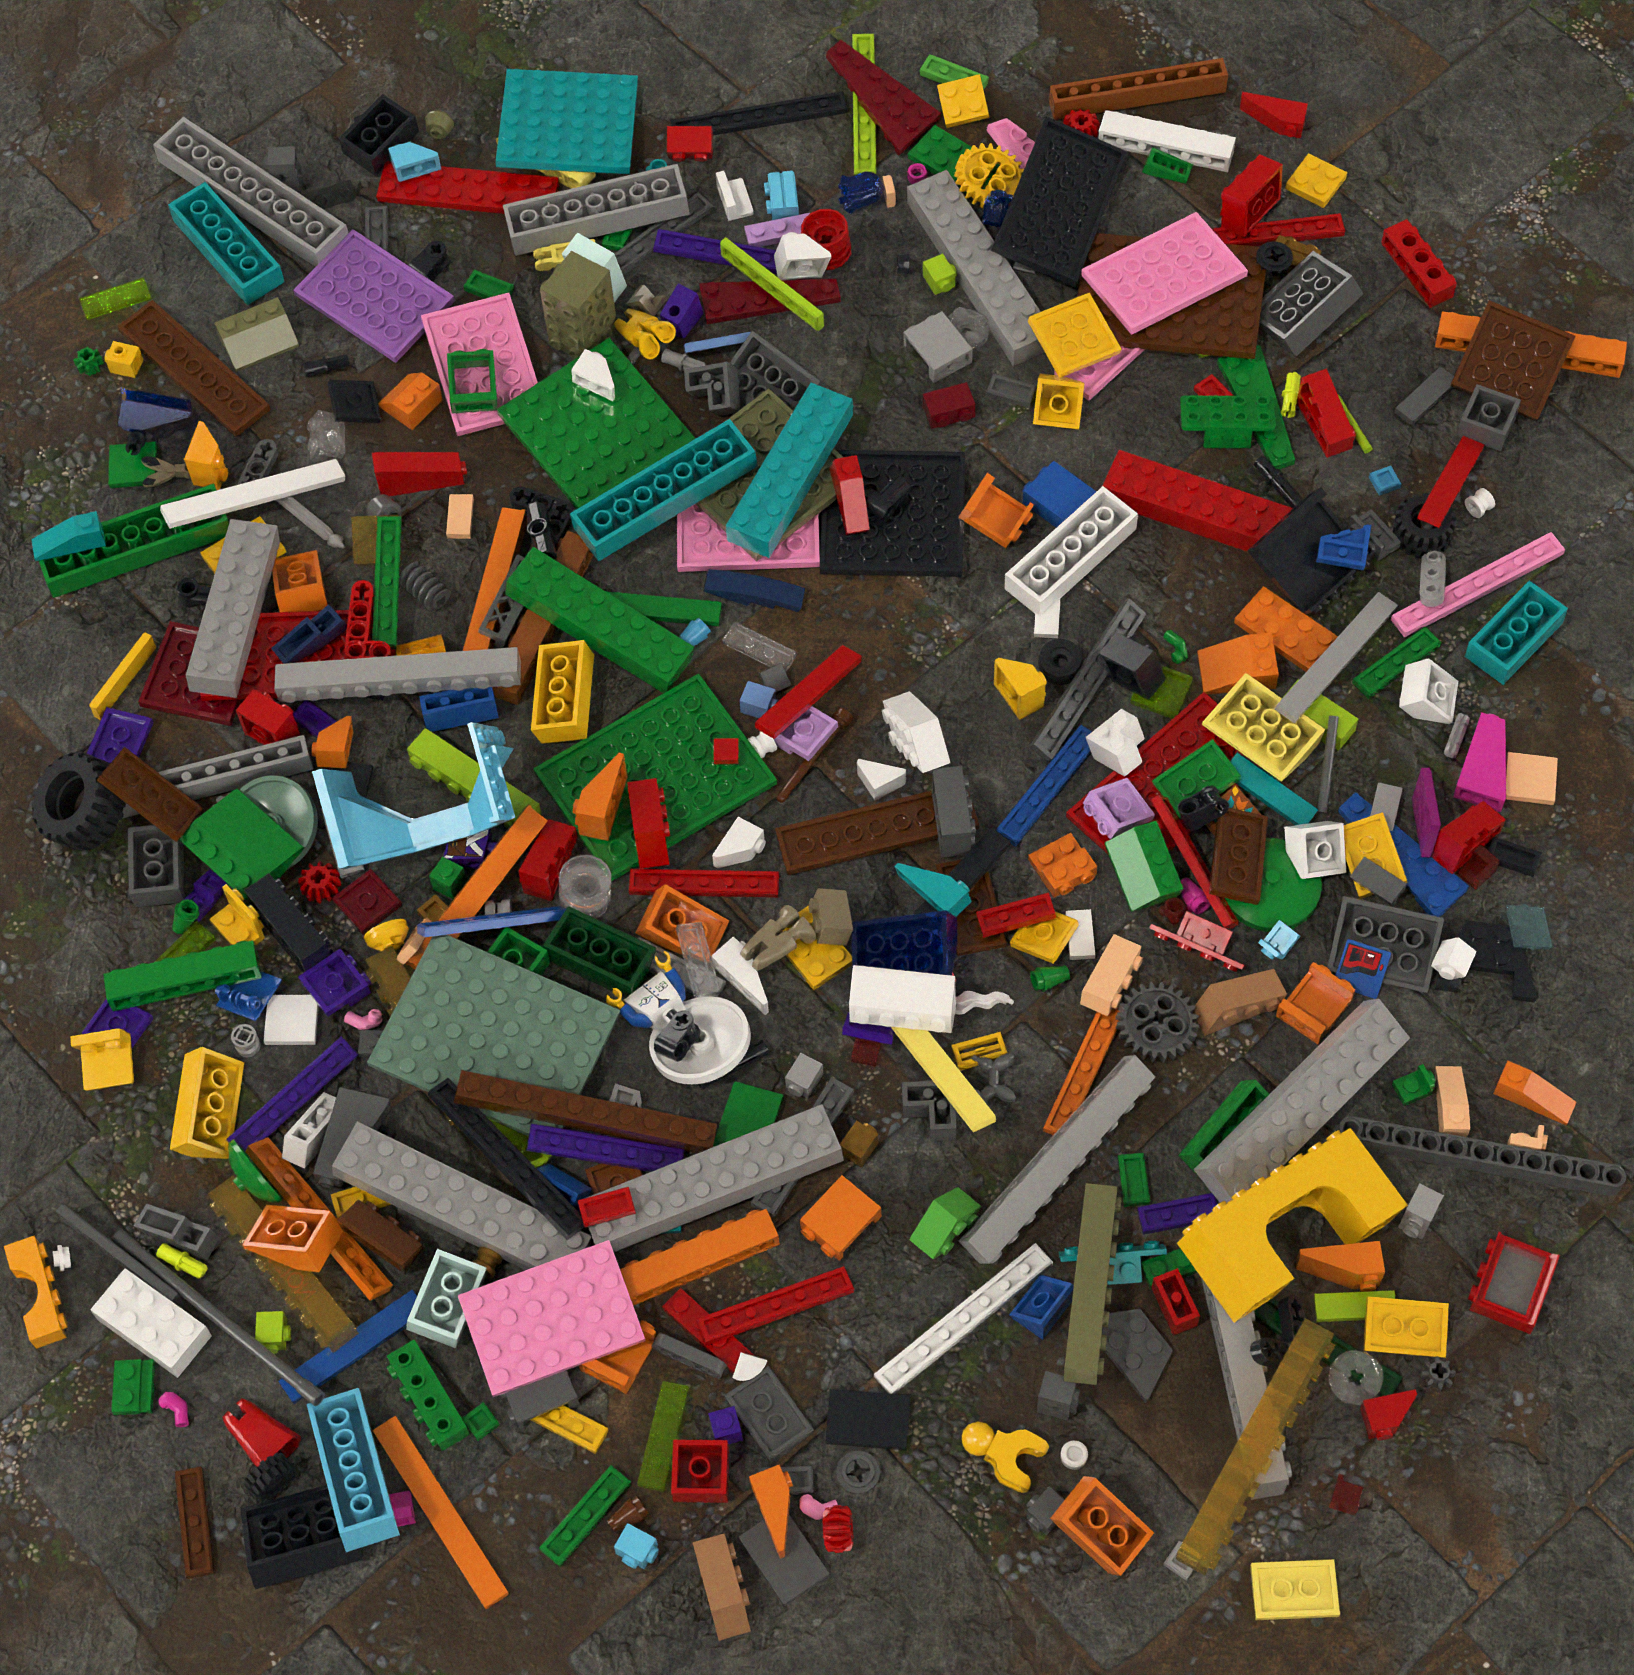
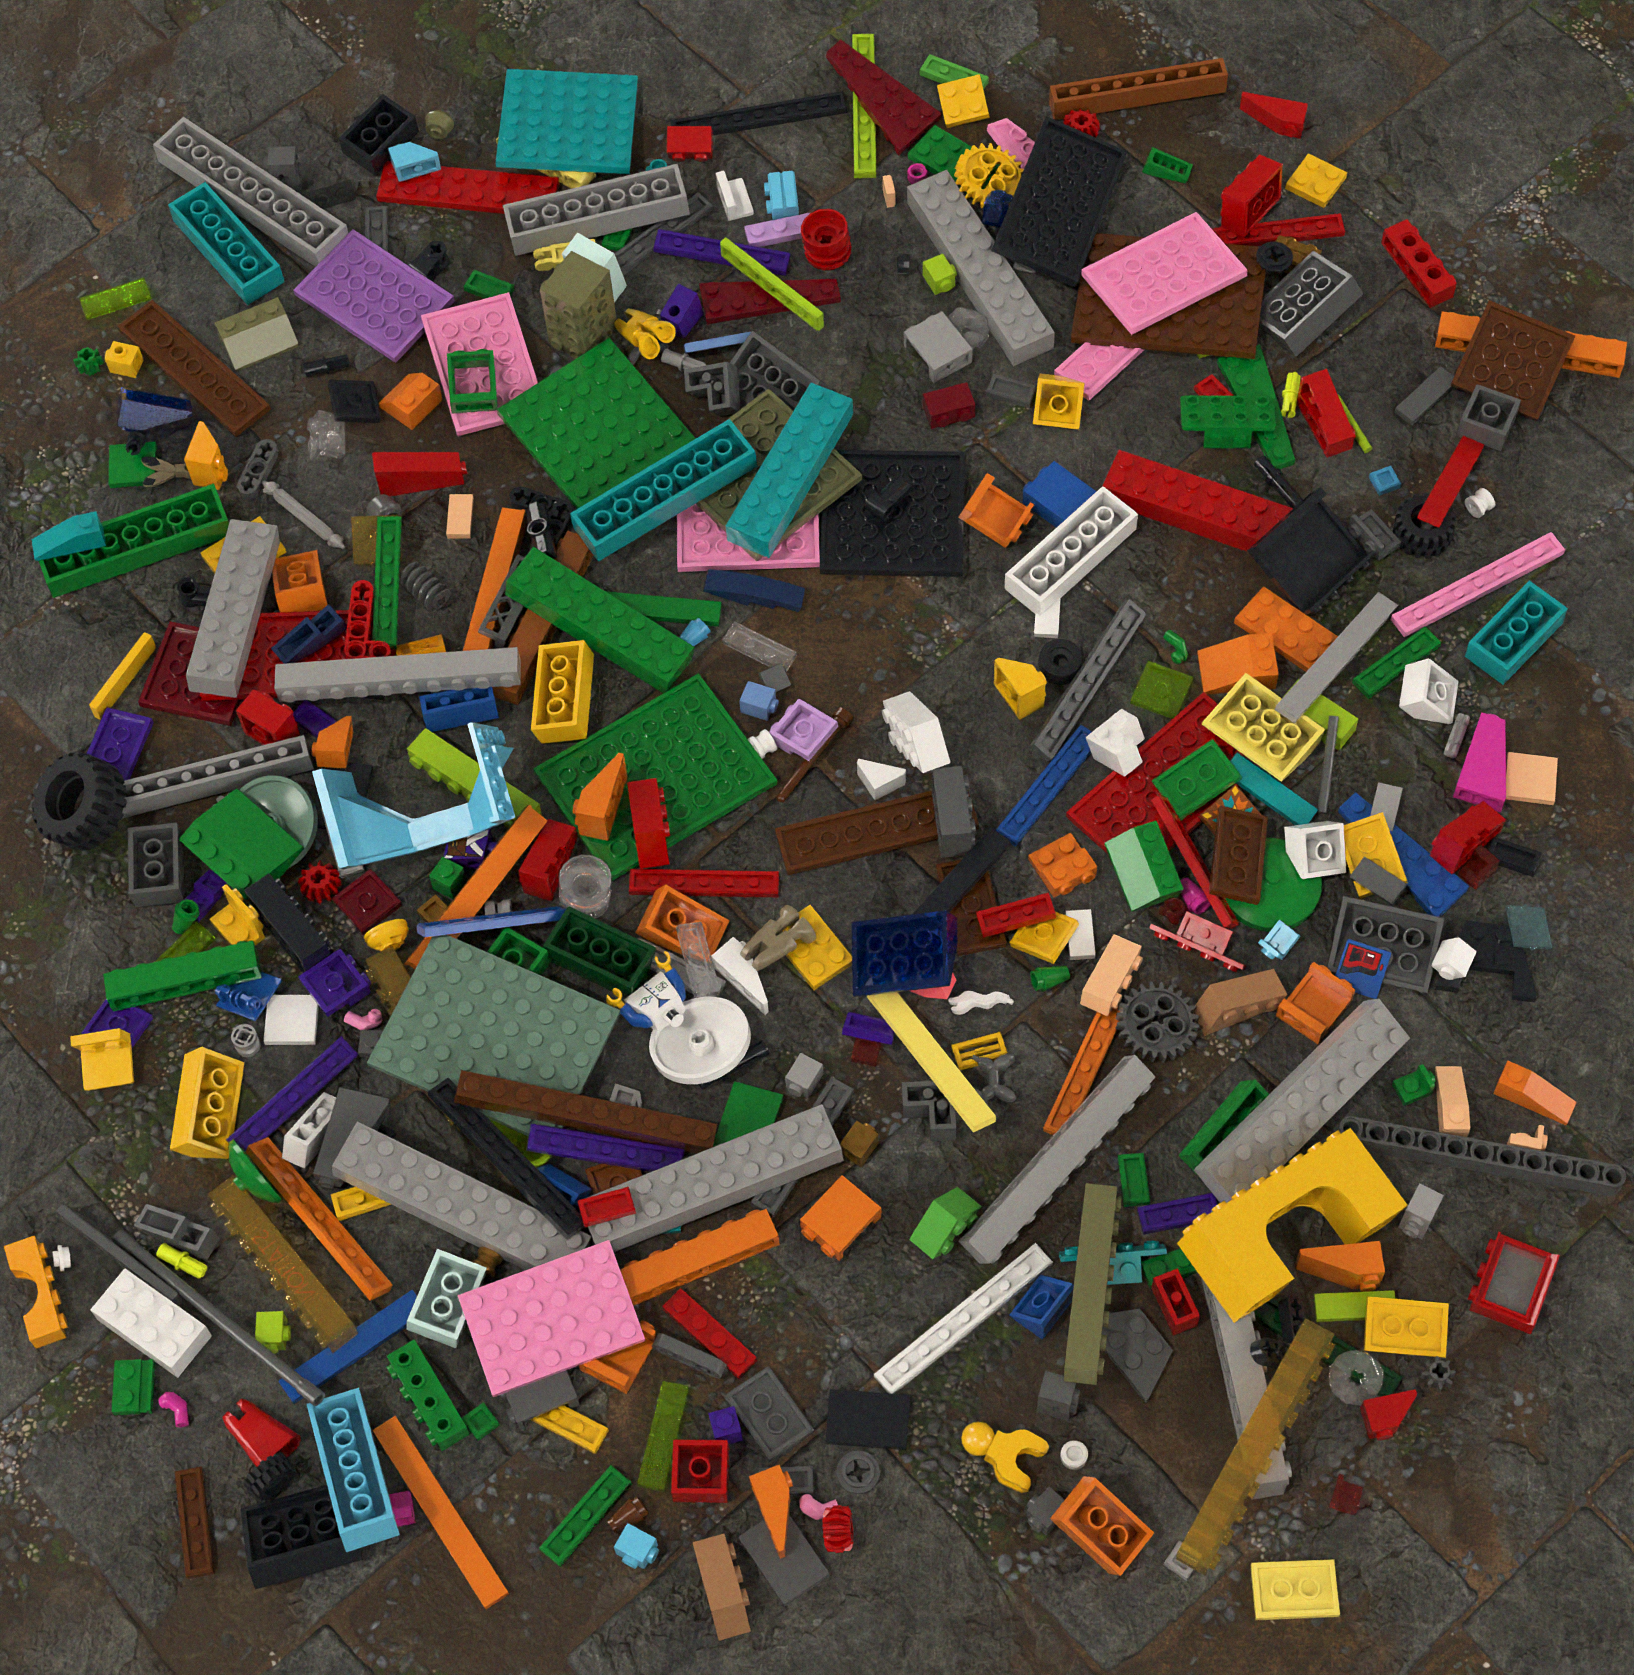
reddish brown tile [97,747,203,842] -> none
white tile [160,459,345,529] -> none
orange slope [243,1205,343,1272] -> none
reddish brown slope [337,1199,424,1274] -> none
light nougat tile [397,918,432,965] -> none
white slope [572,349,615,401] -> none
dark tan panel [627,285,667,316] -> none
black piece [654,1010,700,1062] -> none
red tile [696,1266,854,1345] -> none
white slope [712,817,766,868] -> none
red tile [714,738,739,764] -> none
white tile [733,1352,767,1381] -> none
red tile [755,645,862,739] -> none
white slope [774,232,831,280] -> none
dark tan brick [809,888,853,945] -> none
slope [829,455,870,535] -> none
clear blue piece [838,172,884,214] -> none
white slope [849,965,956,1033] -> none
teal slope [894,863,972,922] -> none
yellow plate [1028,293,1122,378] -> none
lavender plate [1083,778,1155,839] -> none
white brick [1098,110,1236,172] -> none
black brick [1099,632,1166,700] -> none
black piece [1177,785,1229,831] -> none
blue wing [1316,524,1371,570] -> none
magenta tile [1411,768,1441,858] -> none
light grey plate [1420,551,1446,607] -> none

